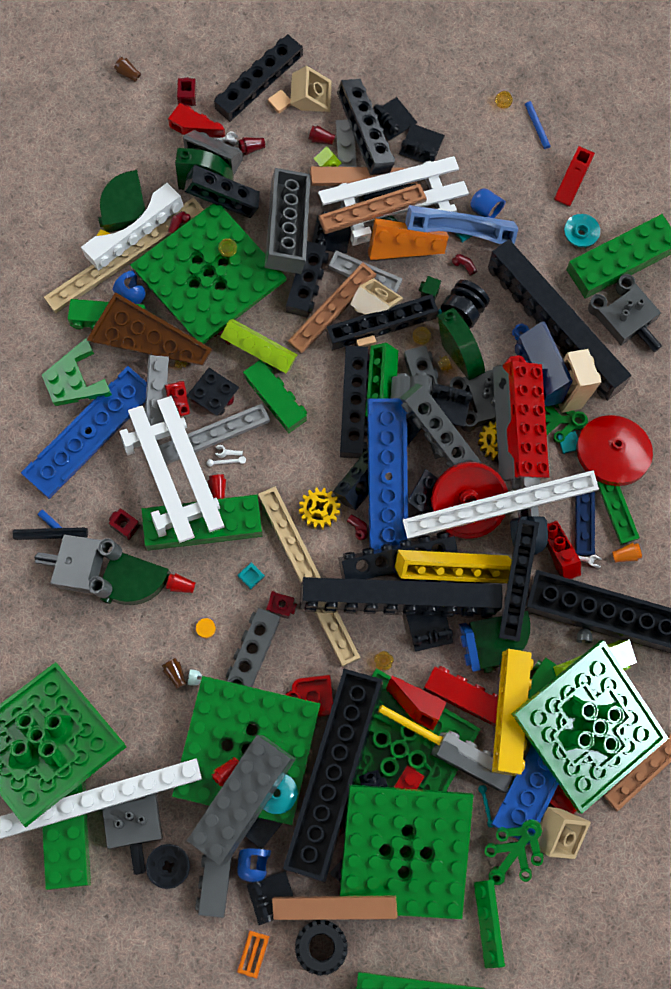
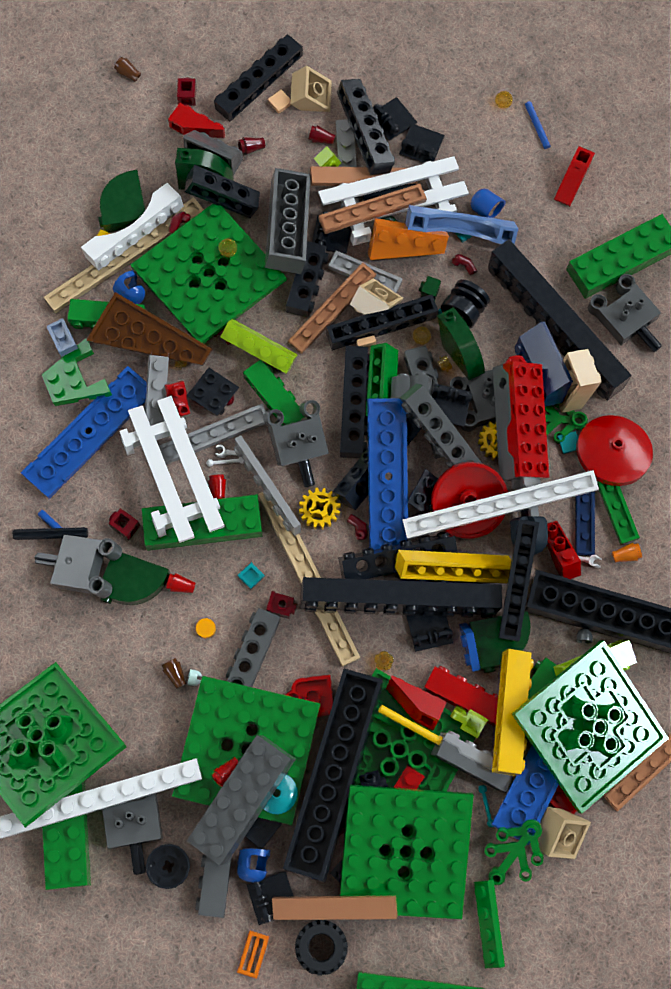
white hand [215,131,238,146] -> none
blue plate [512,324,530,341] -> none
teal dish [564,214,601,247] -> none
none -> sand blue plate [46,318,78,357]
none -> light grey plate [234,435,301,536]
none -> dark grey piece [263,400,329,487]
none -> lime plate [450,706,488,738]

